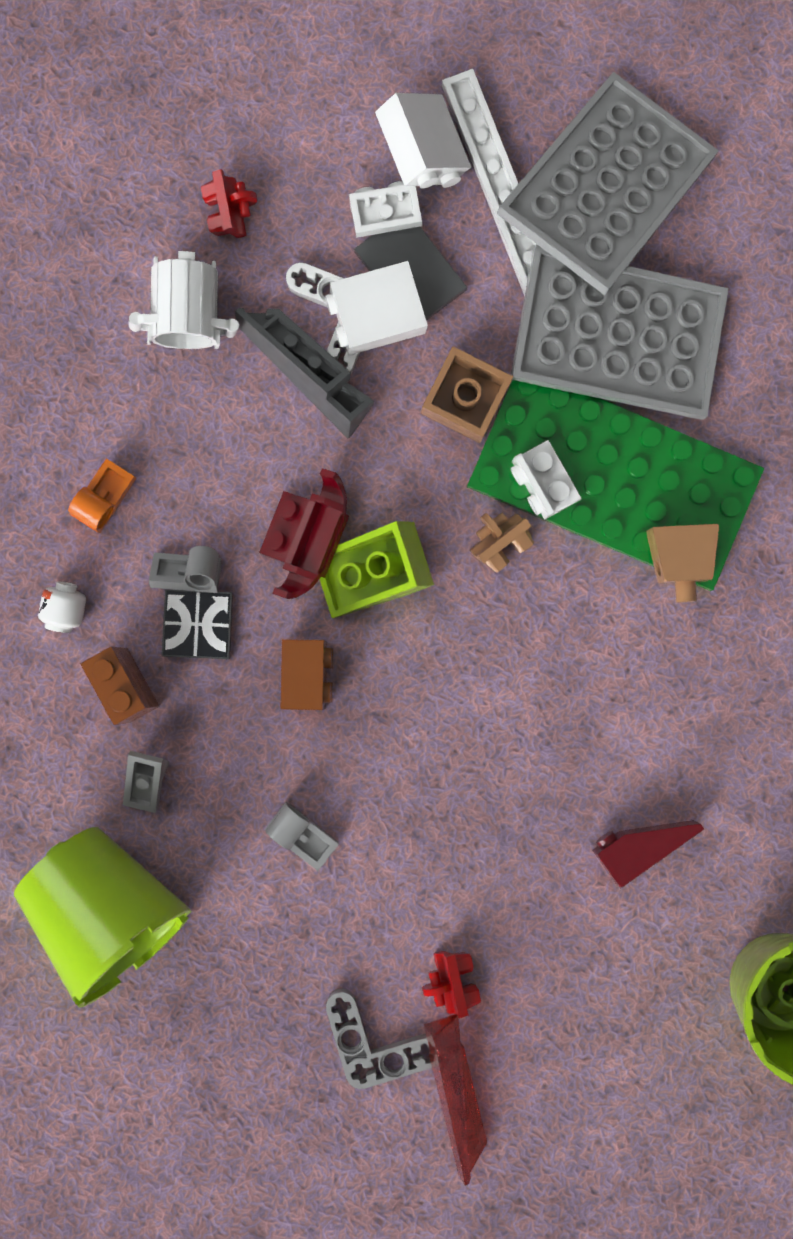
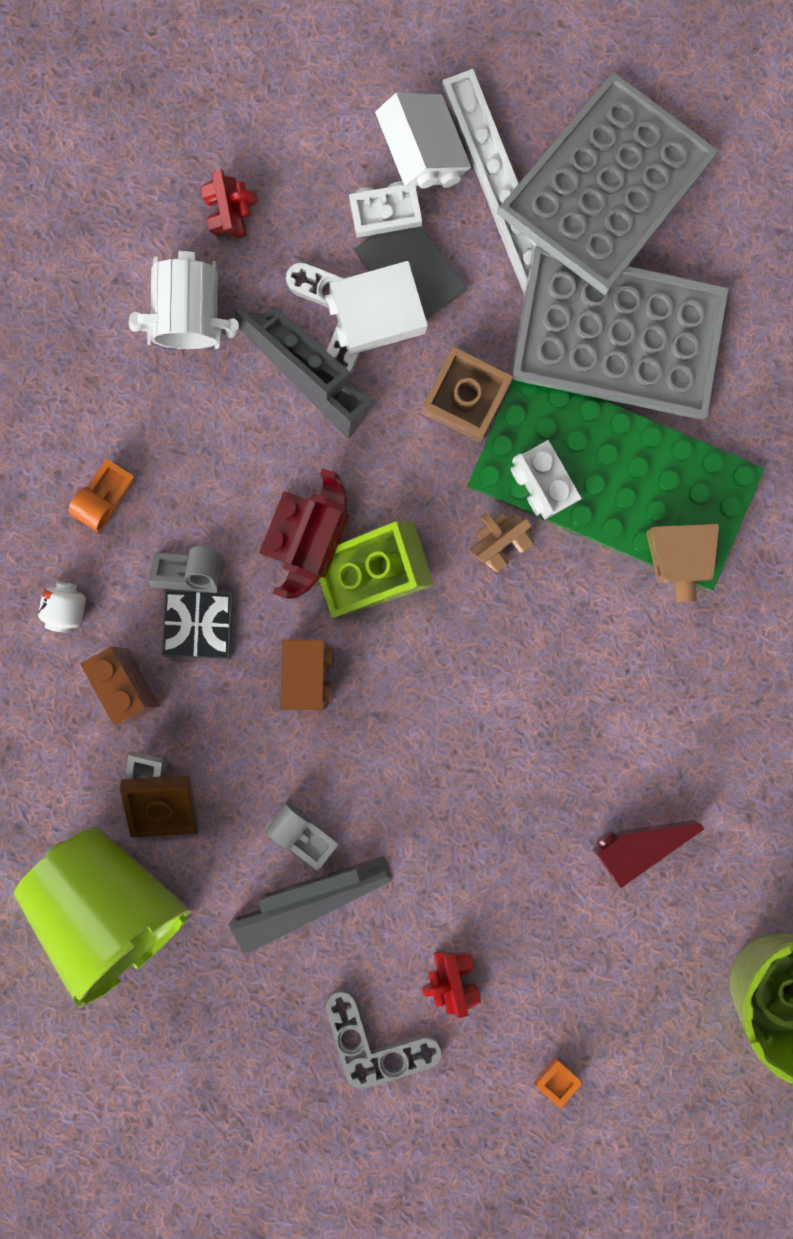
clear red wedge [424,1014,487,1186] -> none
none -> reddish brown tile [119,775,199,837]
none -> dark grey wedge [229,856,391,954]
none -> orange plate [534,1057,583,1109]

